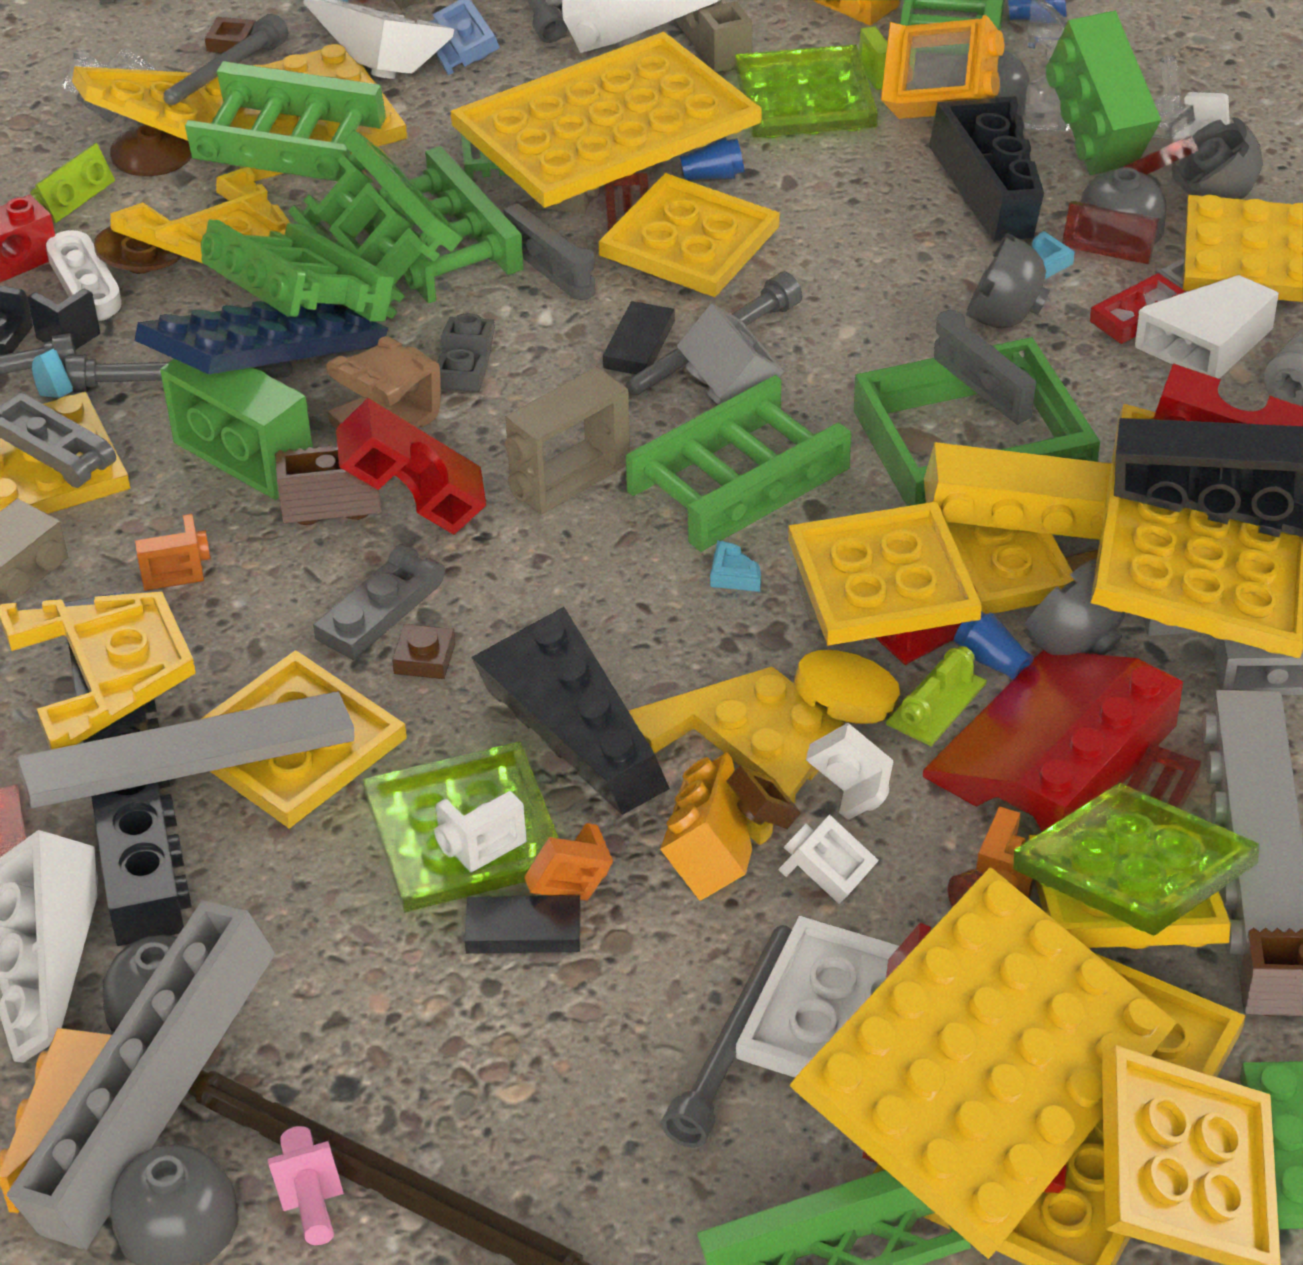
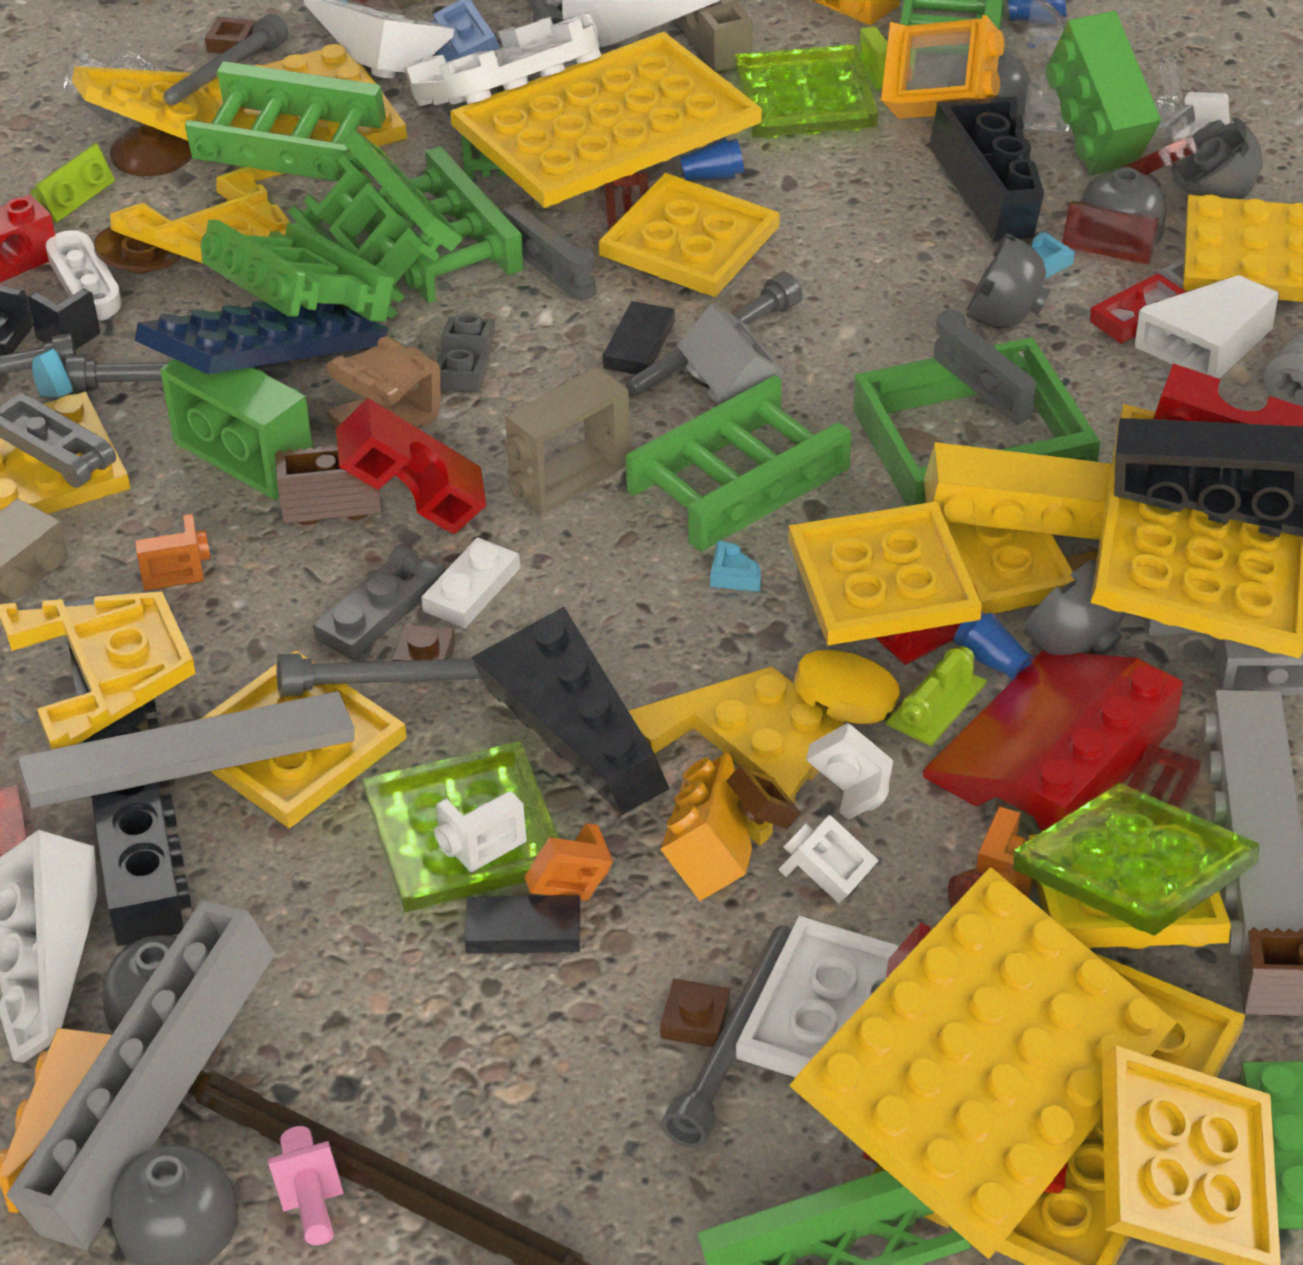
none -> dark grey piece [276,654,482,697]
none -> white plate [403,13,601,106]
none -> white plate [421,537,520,629]
none -> reddish brown plate [660,978,730,1048]

